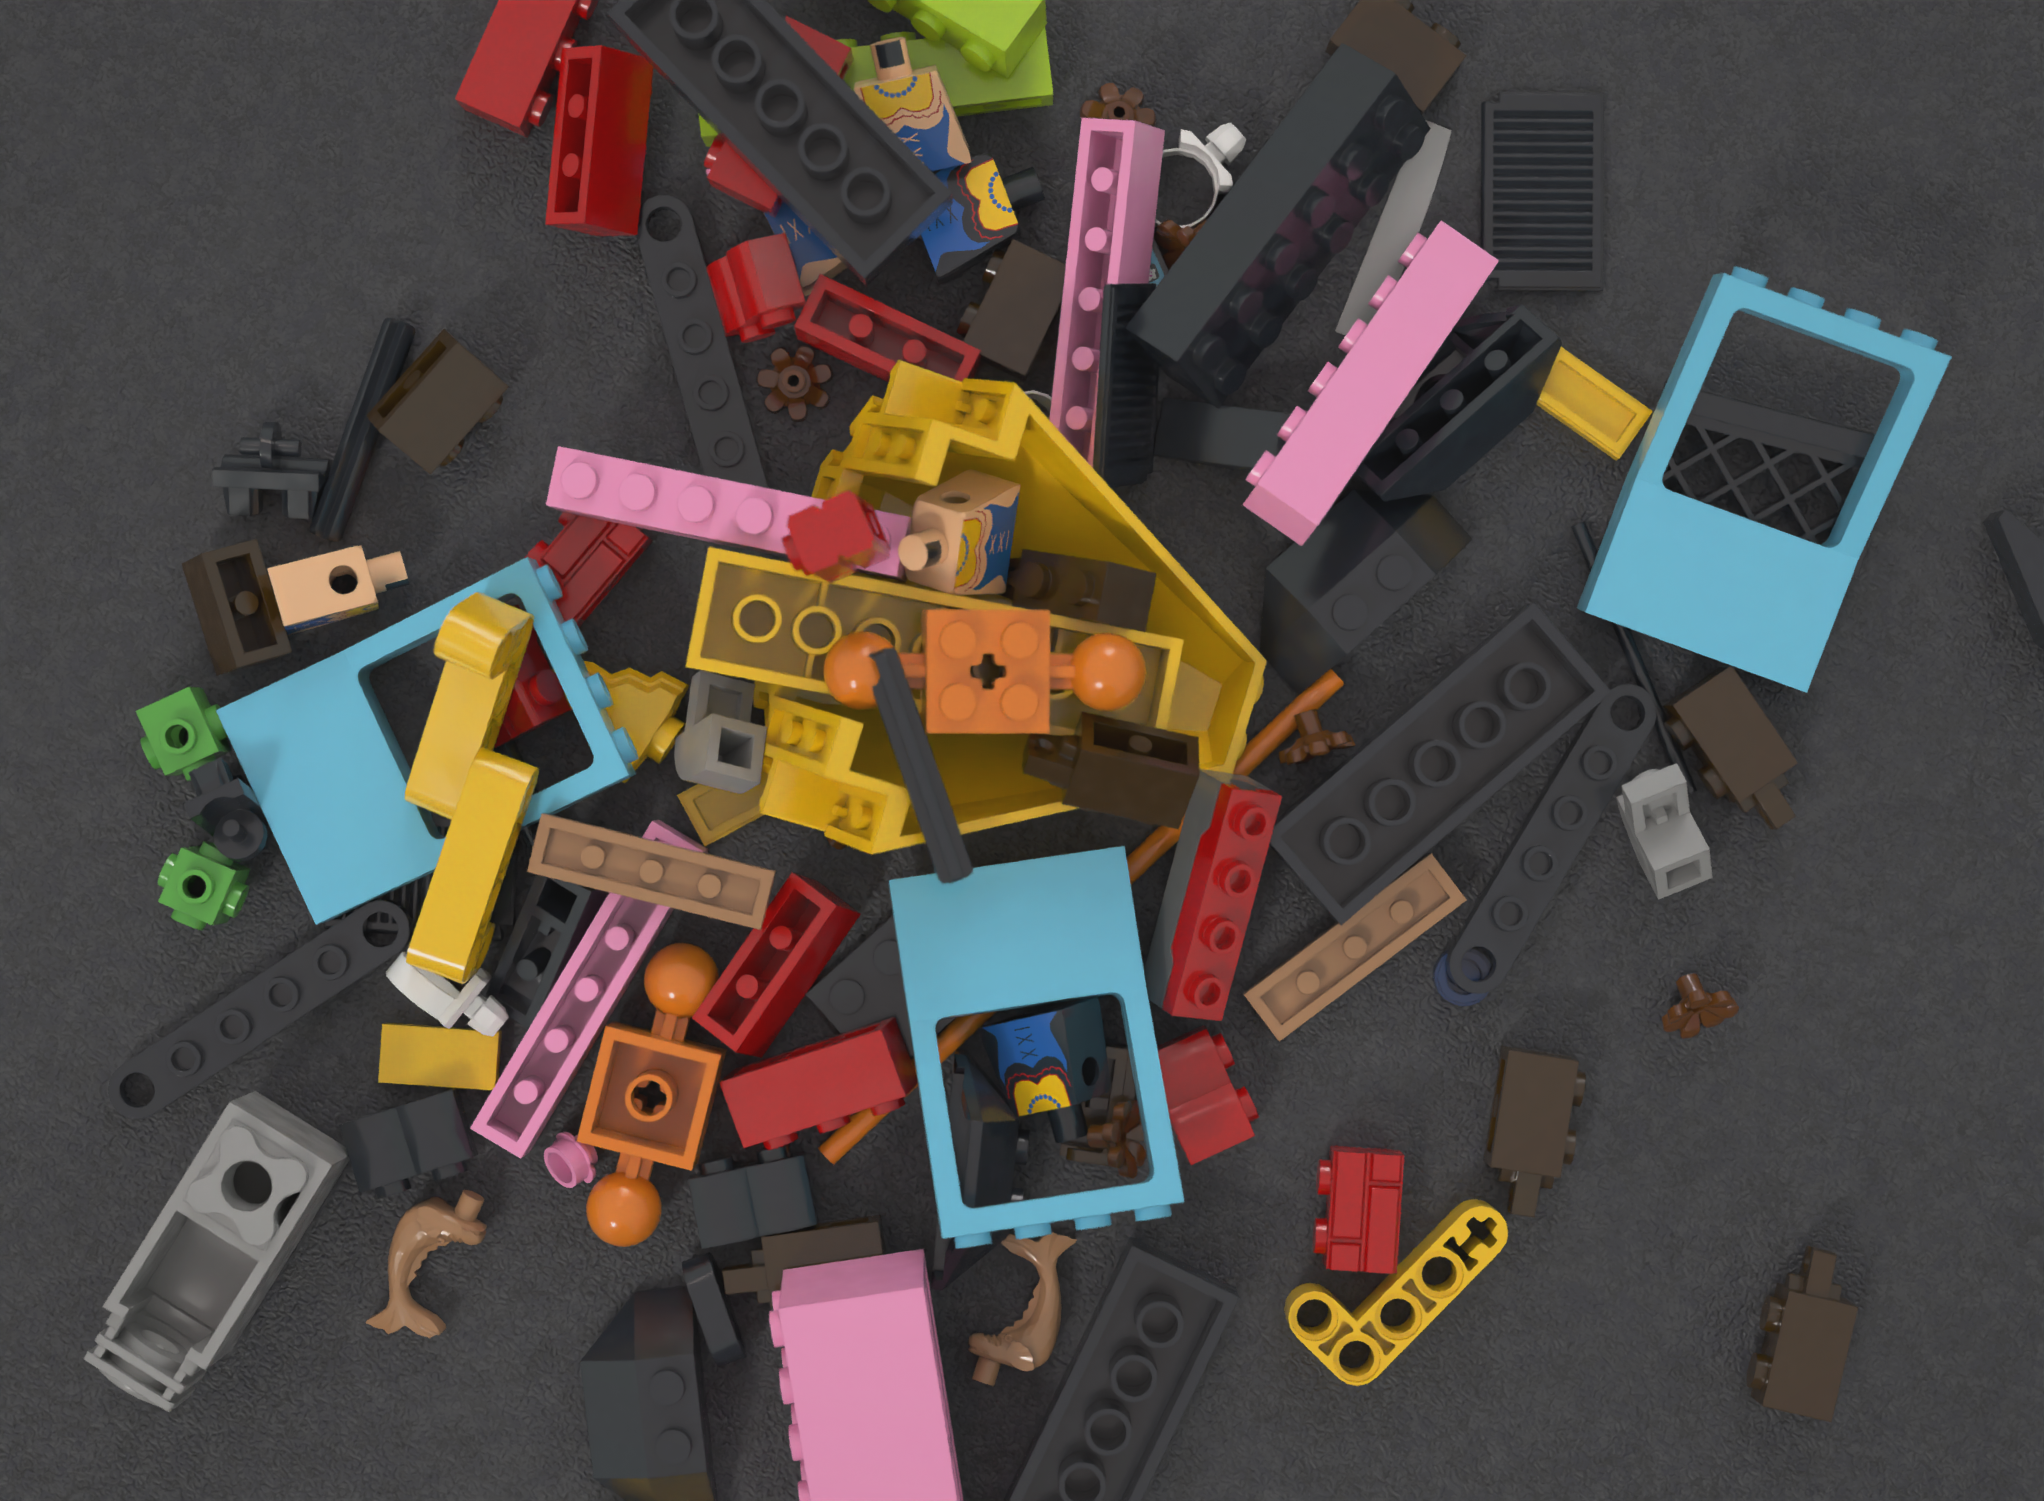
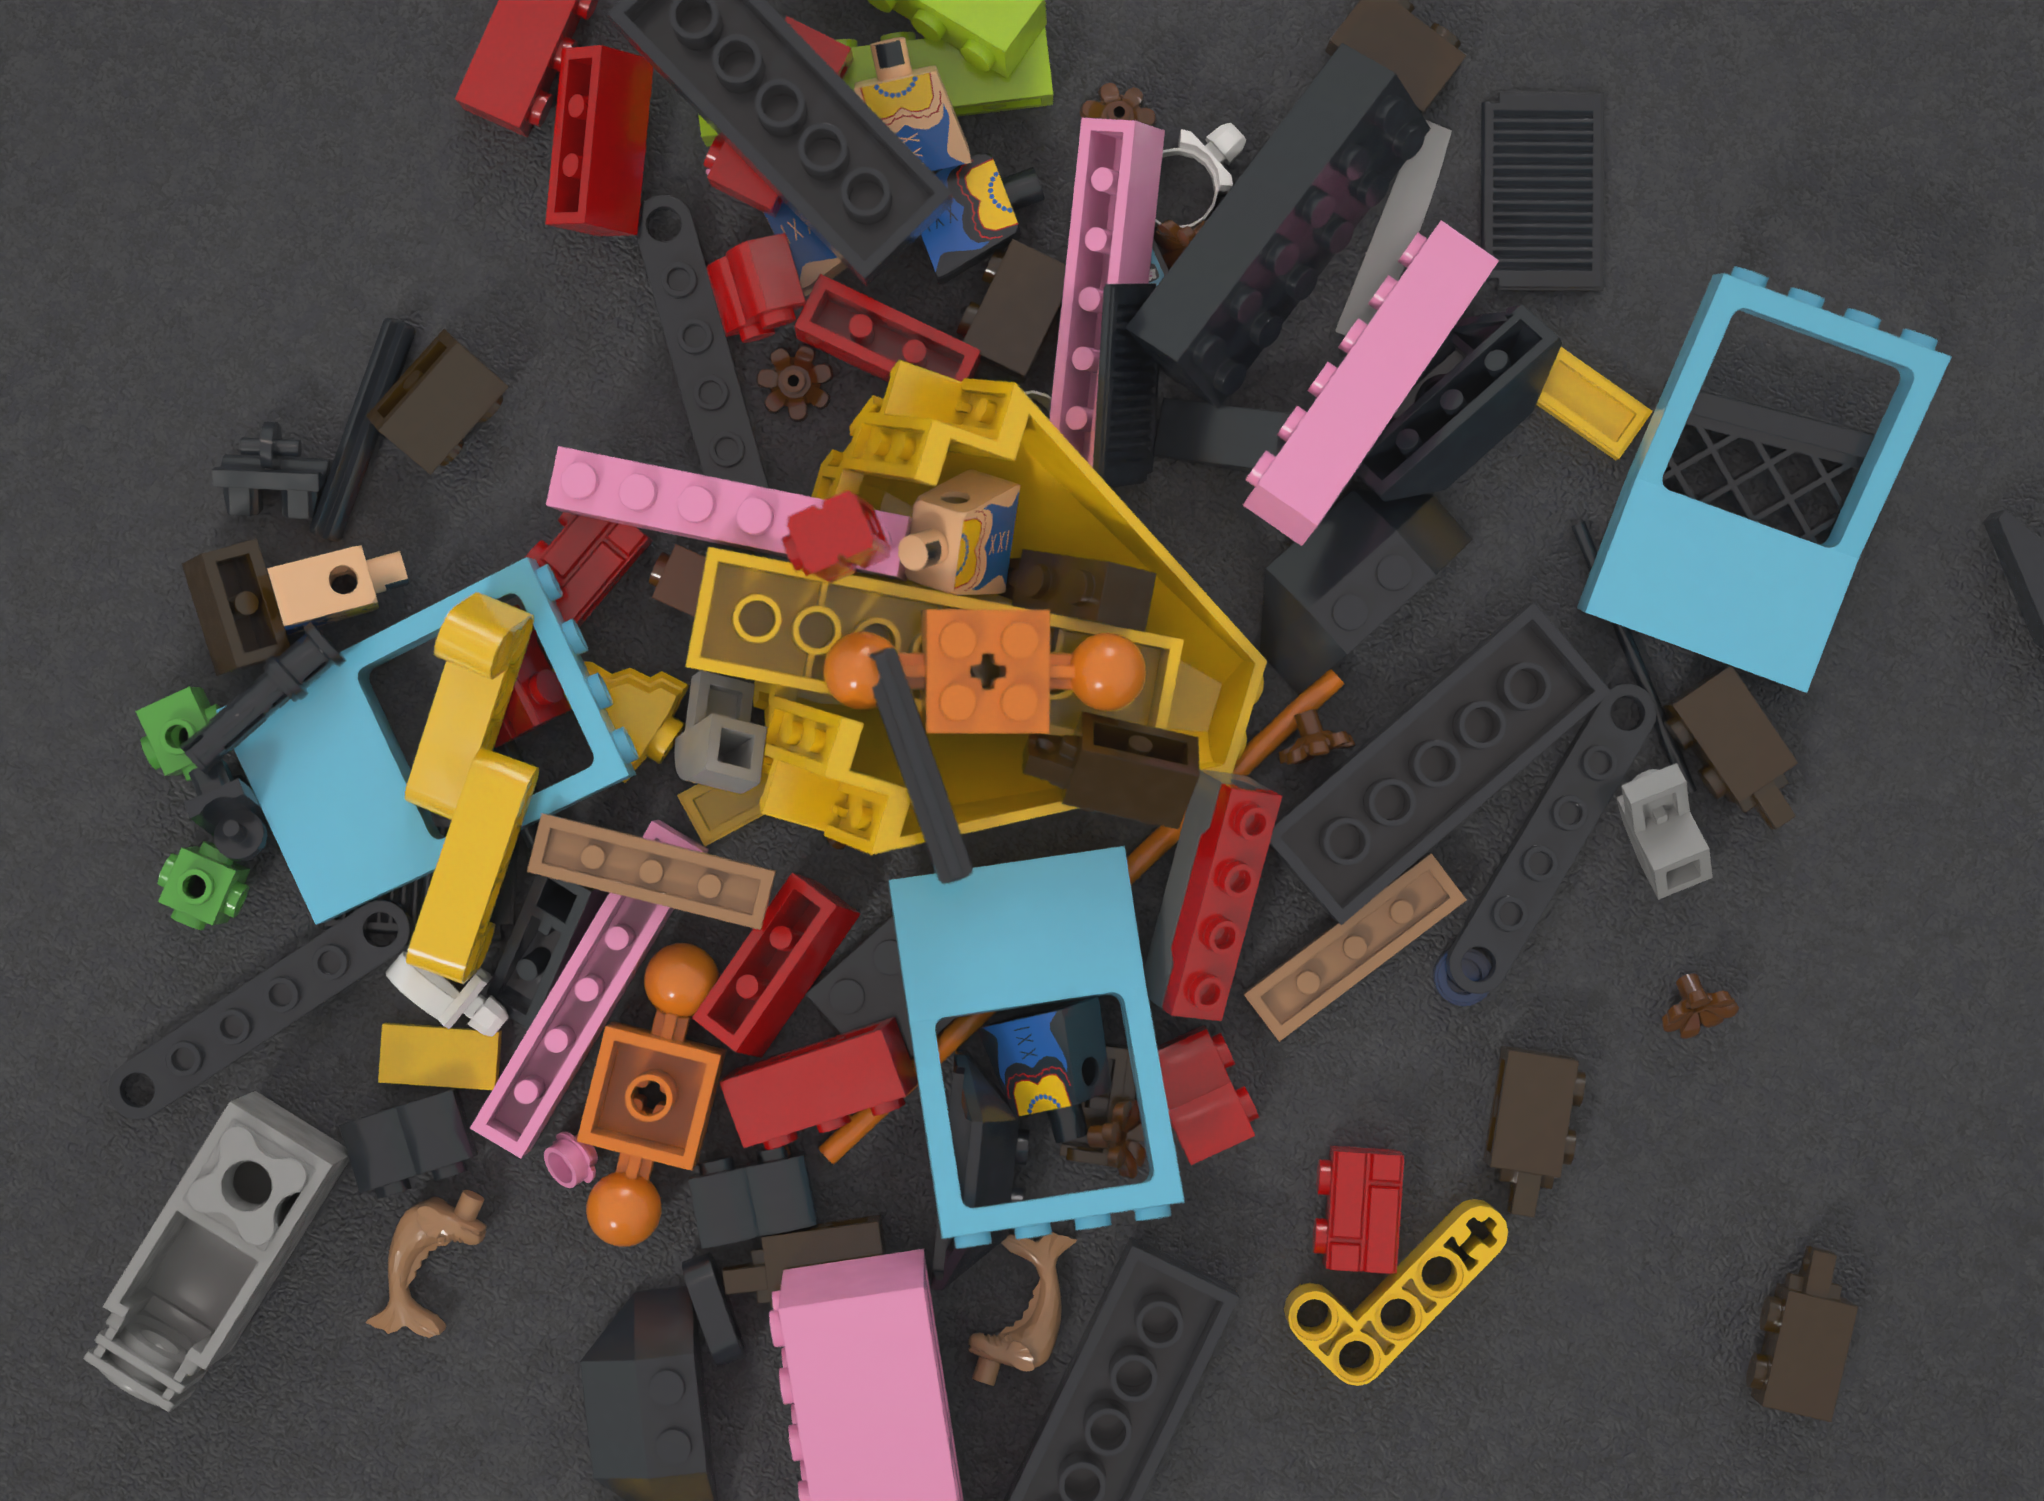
none -> black pin [180,621,347,774]
none -> reddish brown brick [649,544,706,617]

